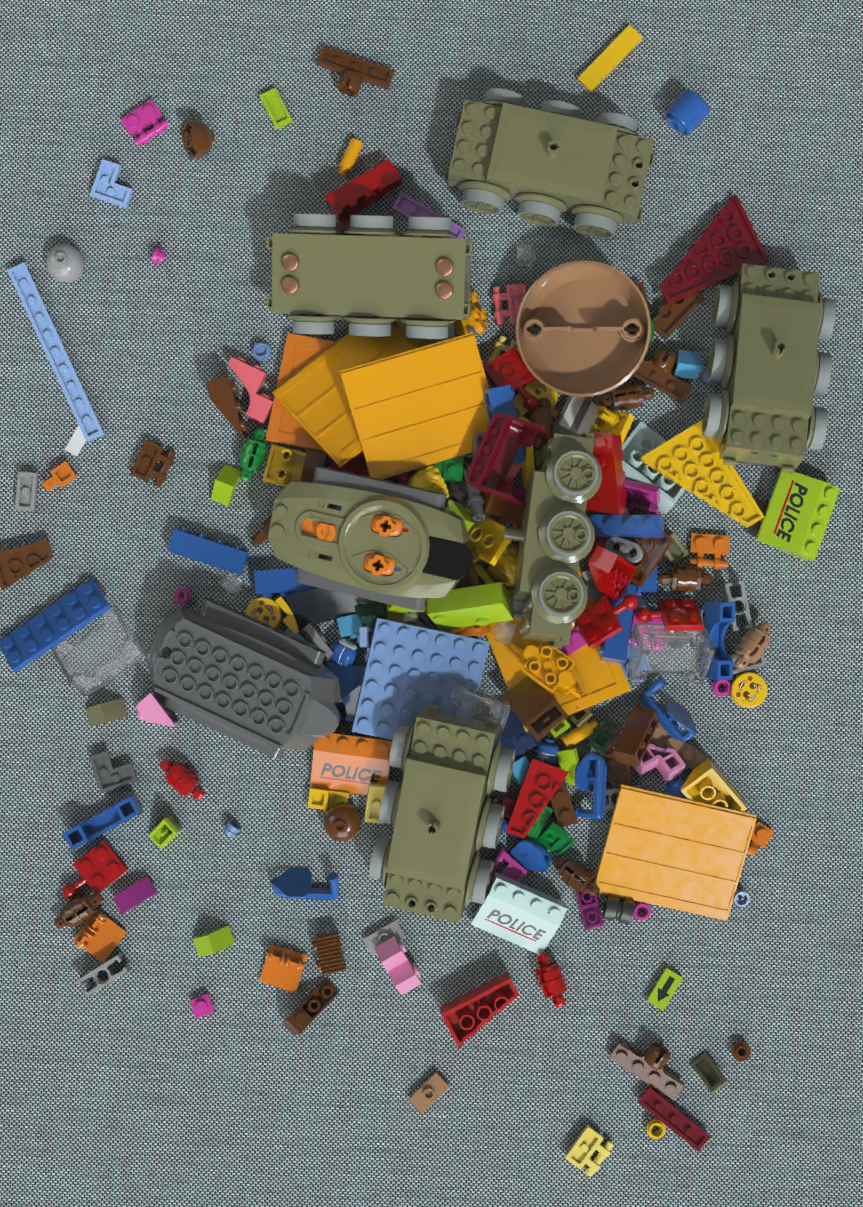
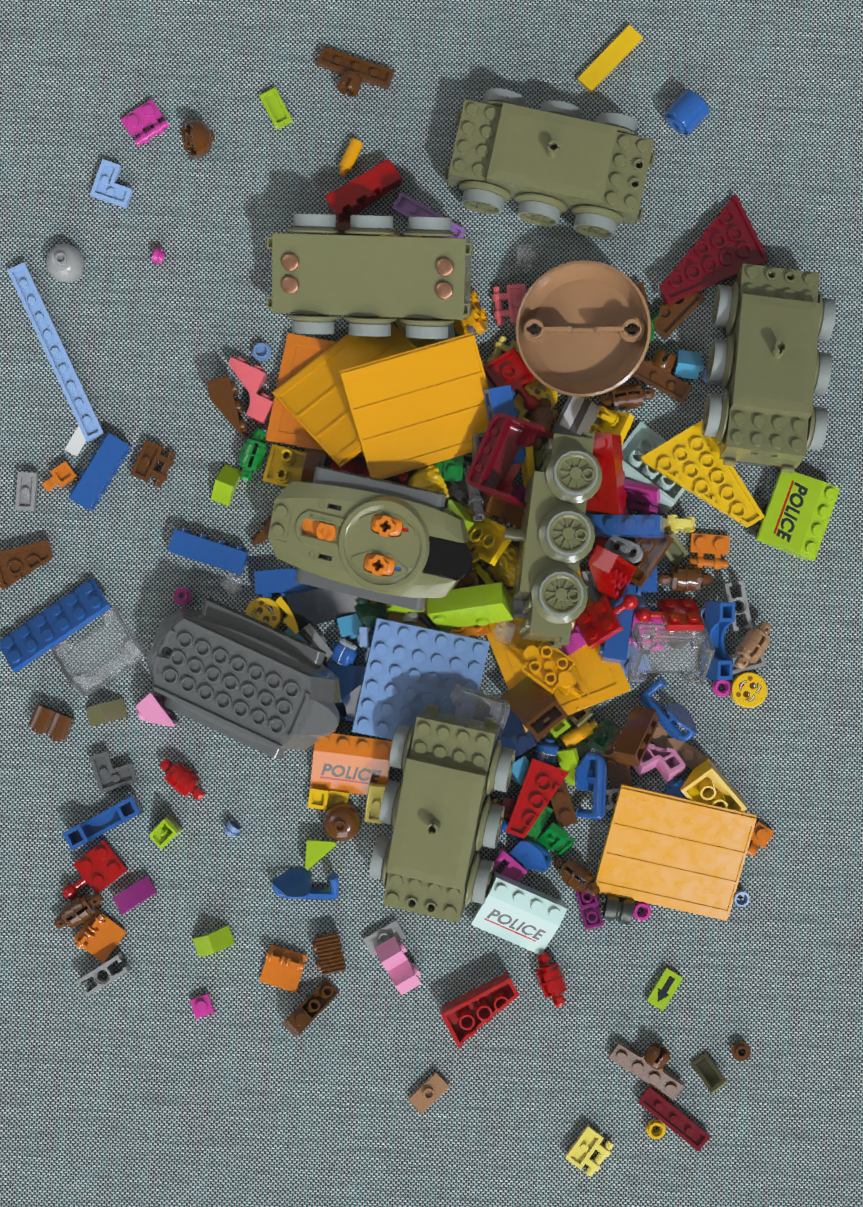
none -> reddish brown brick [28,704,76,742]
none -> blue brick [69,433,132,512]
none -> lime slope [305,838,338,871]
none -> light yellow plate [664,515,695,533]

